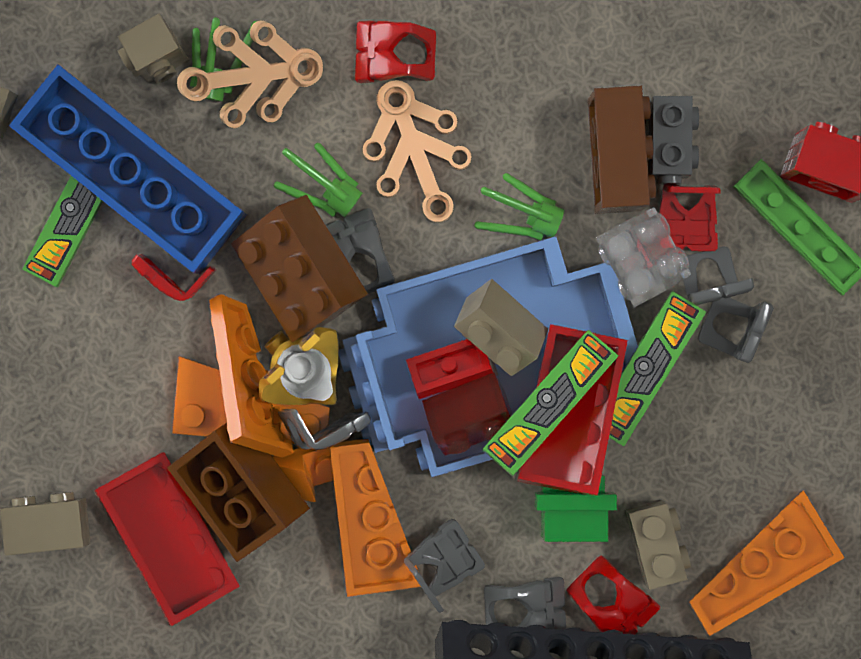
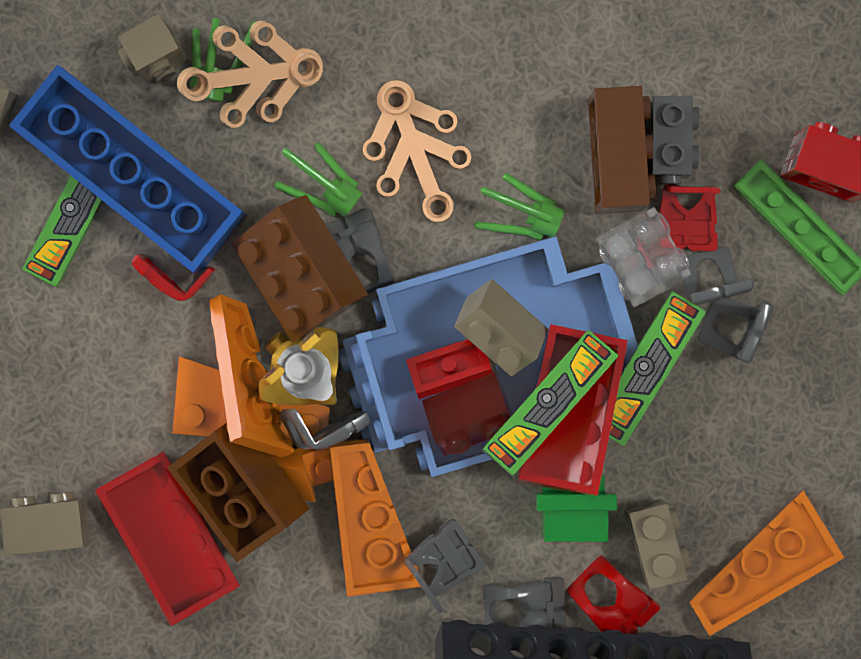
red piece [355,21,436,83] -> none

